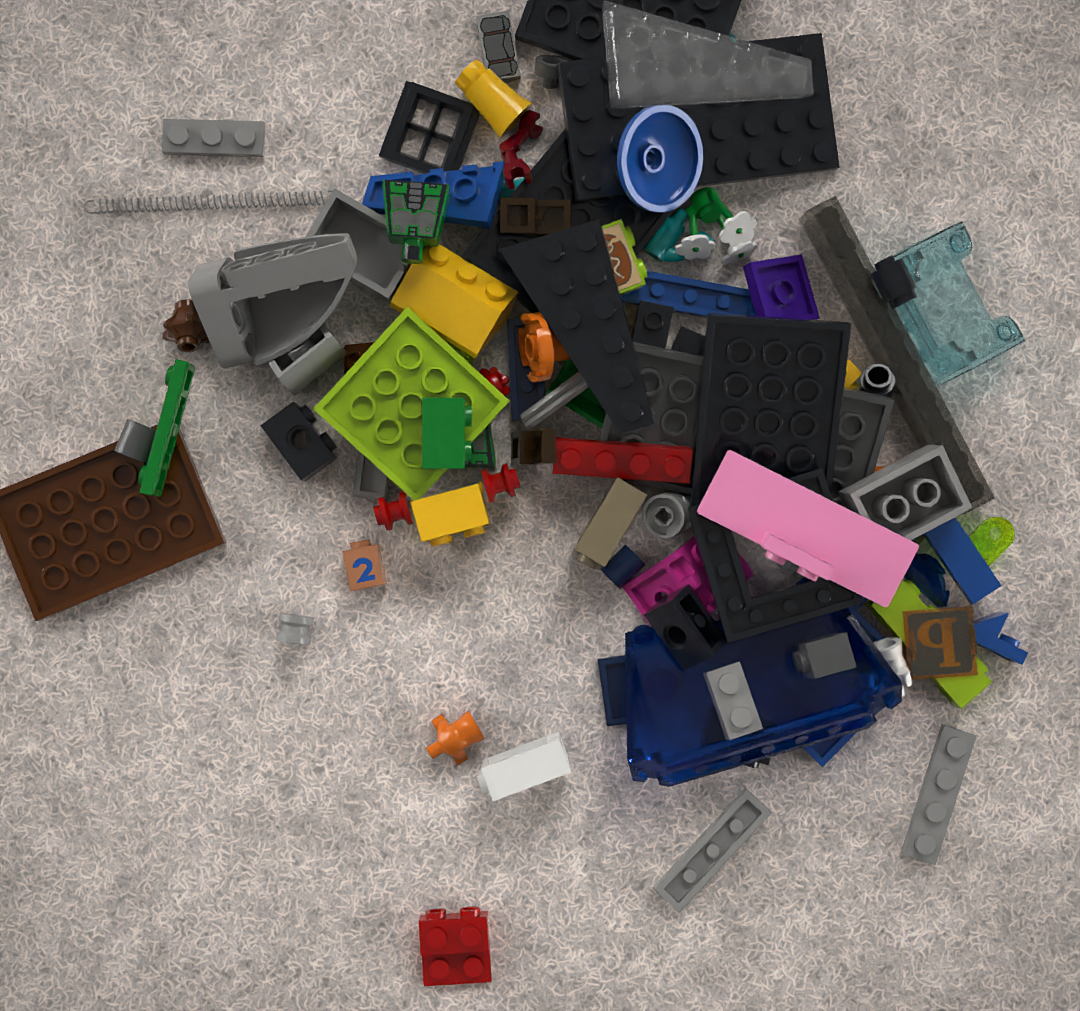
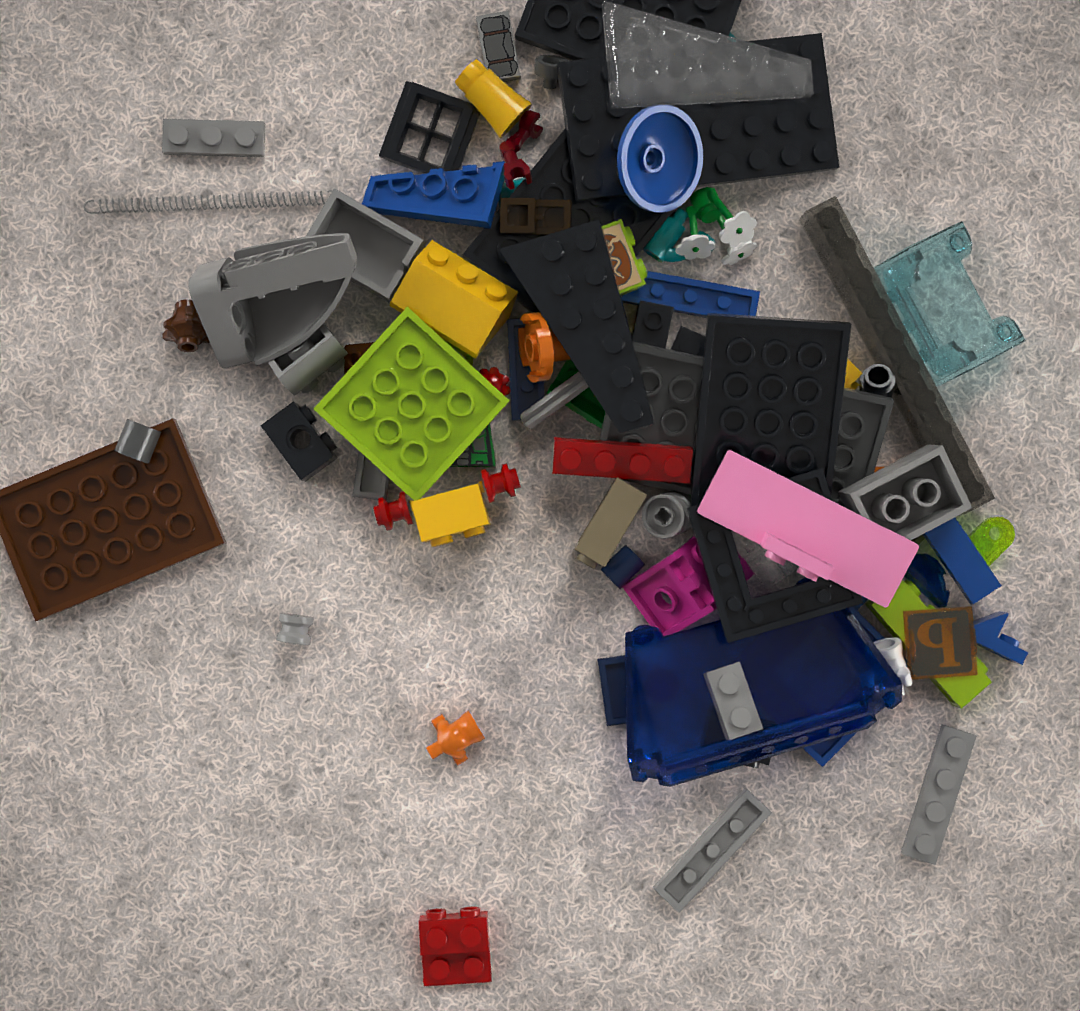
green plate [138,359,196,497] -> none
nougat brick [342,539,387,591] -> none
torso [382,180,451,264] -> none
green brick [422,397,472,469] -> none
white window [477,731,572,802] -> none
dark brown slope [511,428,556,466] -> none
black brick [644,584,727,671] -> none
dark purple plate [742,254,820,320] -> none
dark grey brick [792,633,856,679] -> none
black brick [871,255,918,309] -> none

